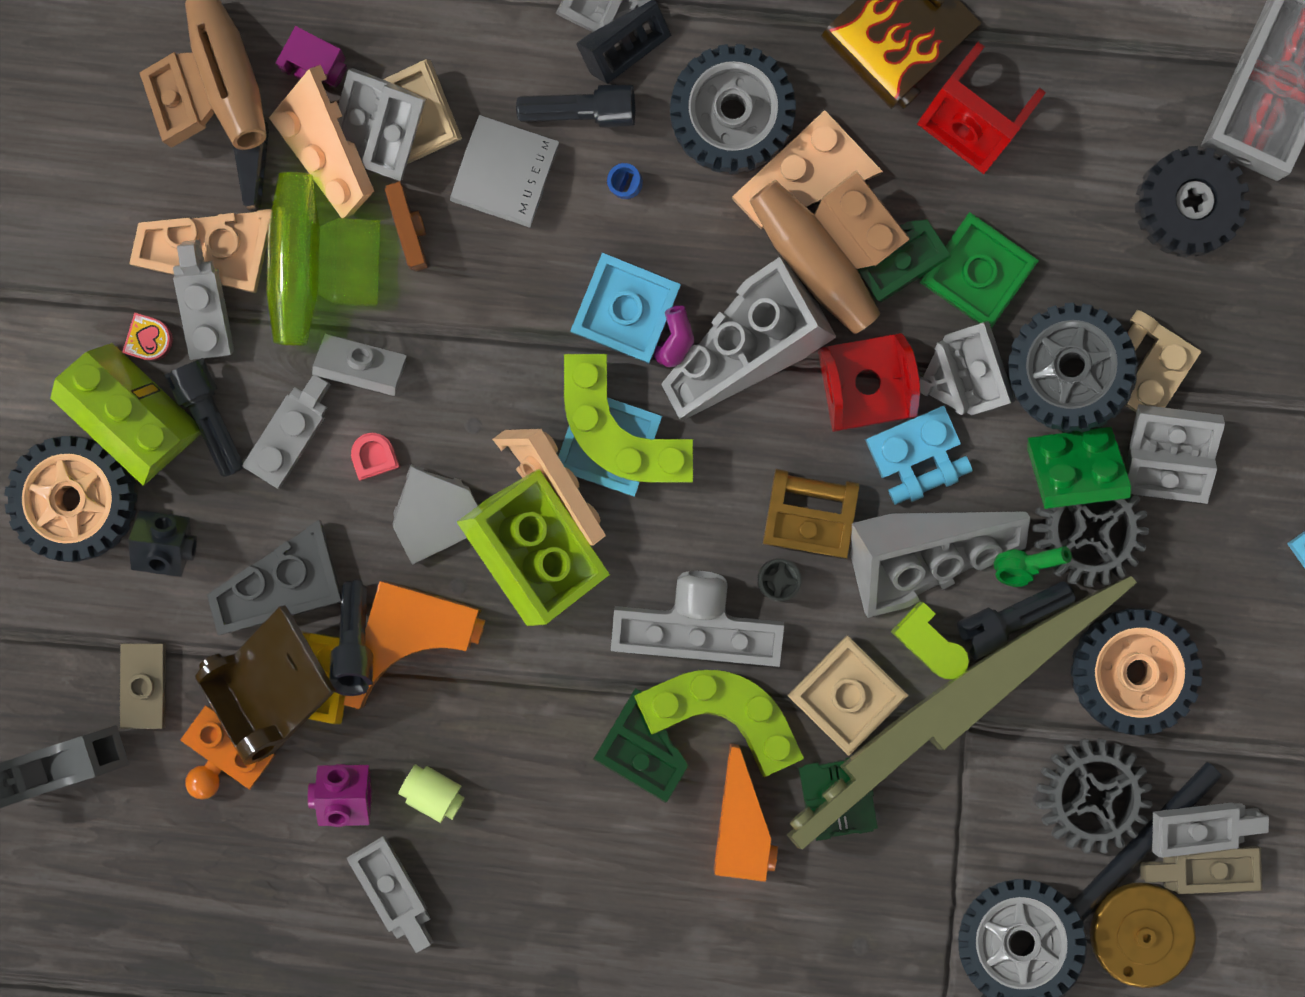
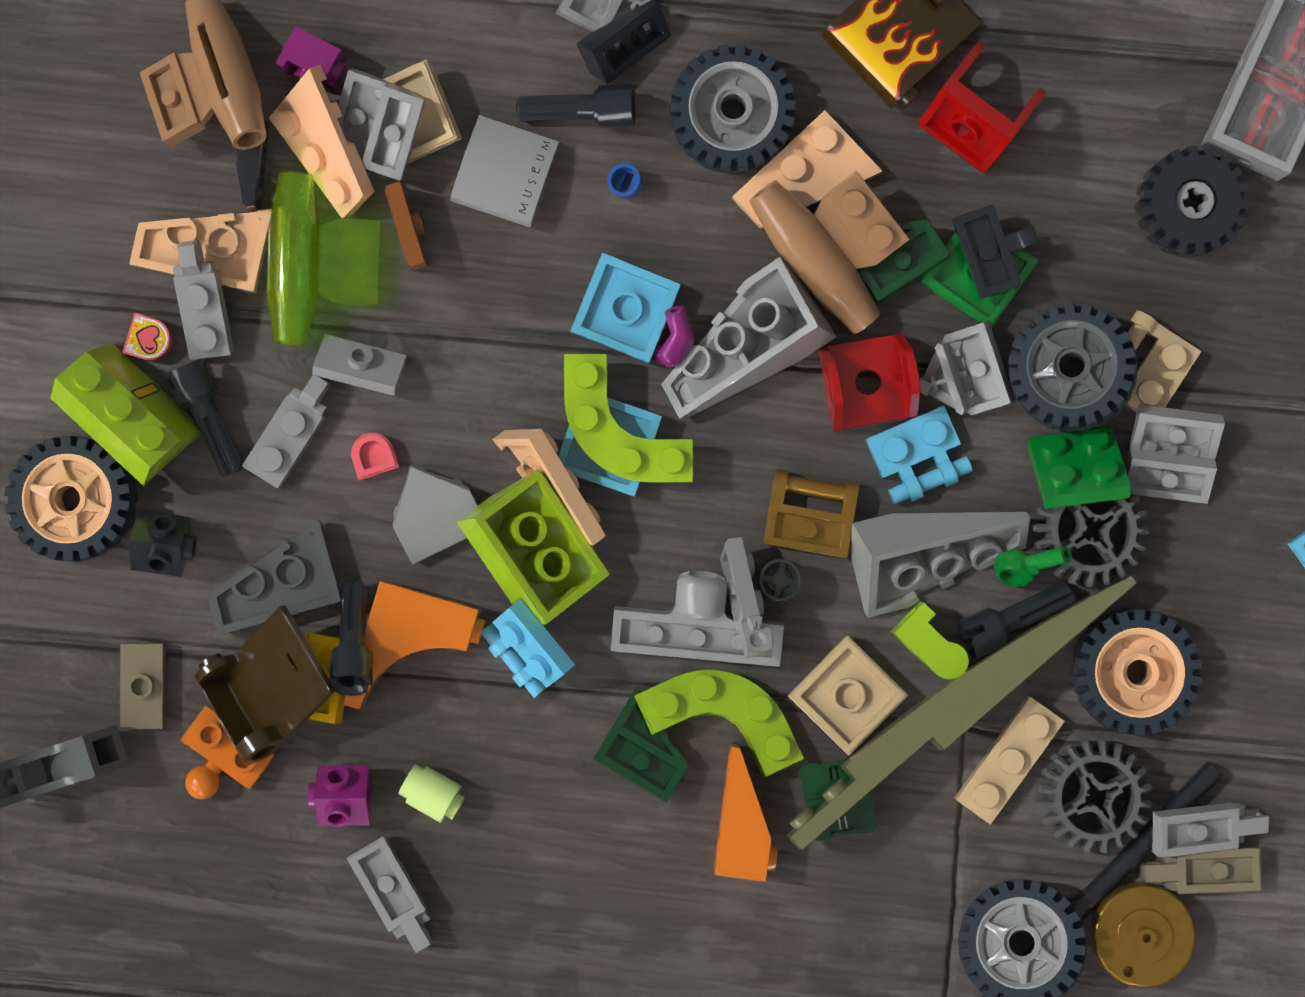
none -> medium azure plate [482,598,575,698]
none -> light grey hinge [720,537,773,658]
none -> black plate [951,204,1039,300]
none -> tan plate [954,696,1065,825]

